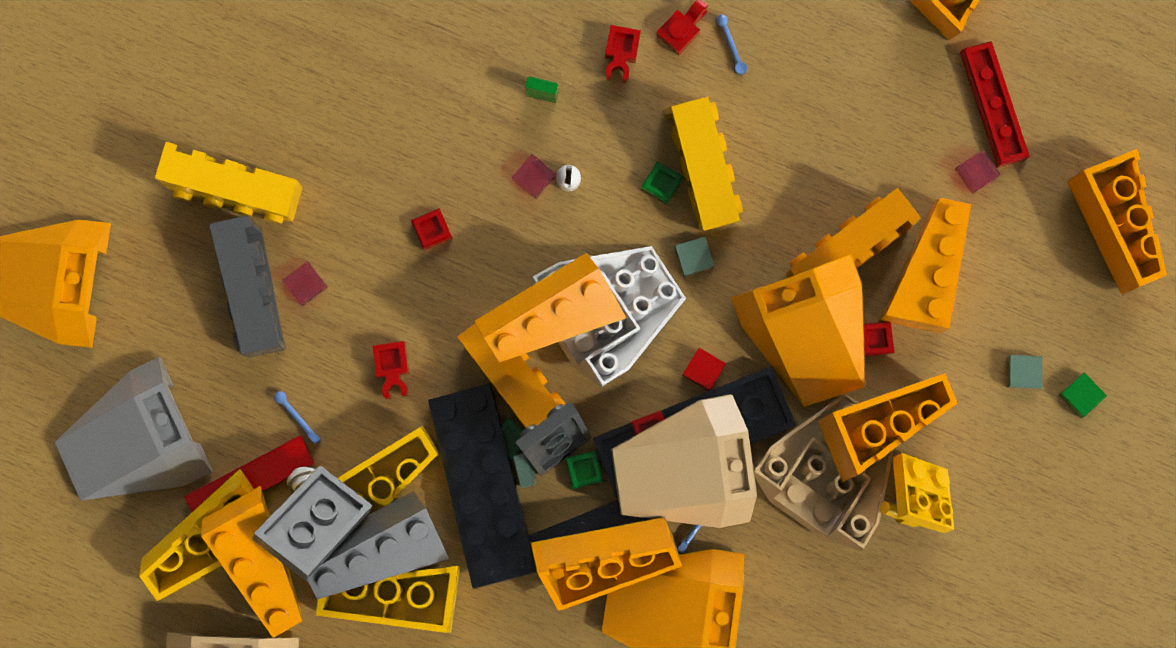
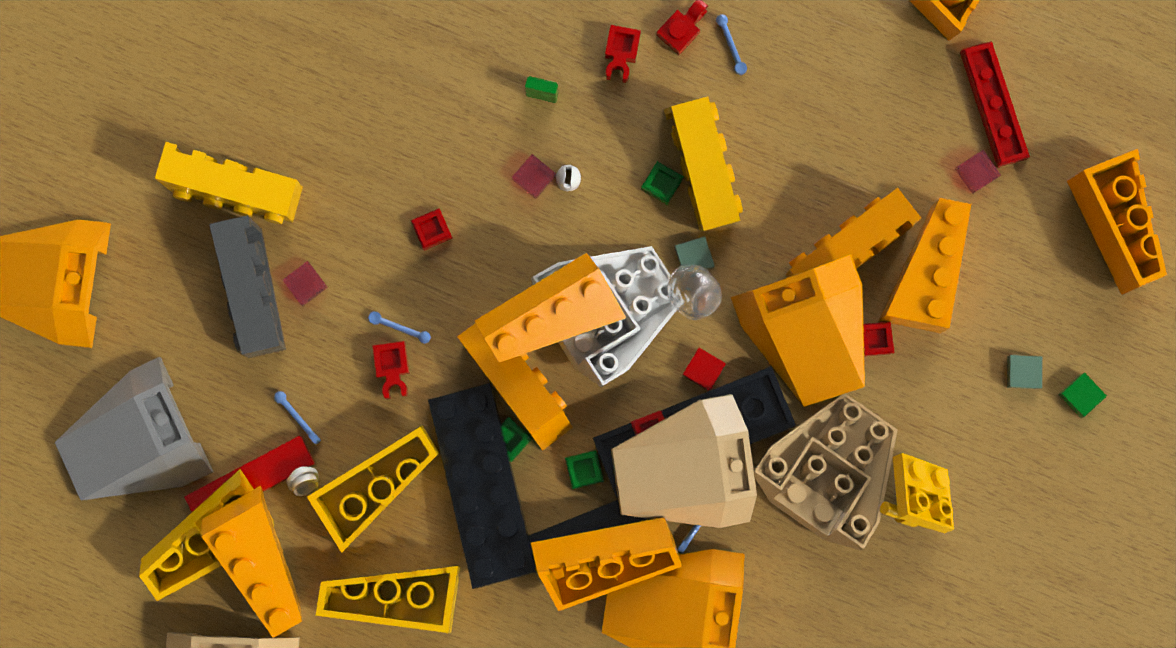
plate [252,465,373,581] -> none
wedge [307,491,449,599] -> none
sand green tile [513,453,537,488] -> none
dark grey plate [516,401,592,476] -> none
light orange wedge [818,373,958,482] -> none
none -> medium blue hinge [368,311,431,344]
none -> clear hat [667,263,722,320]

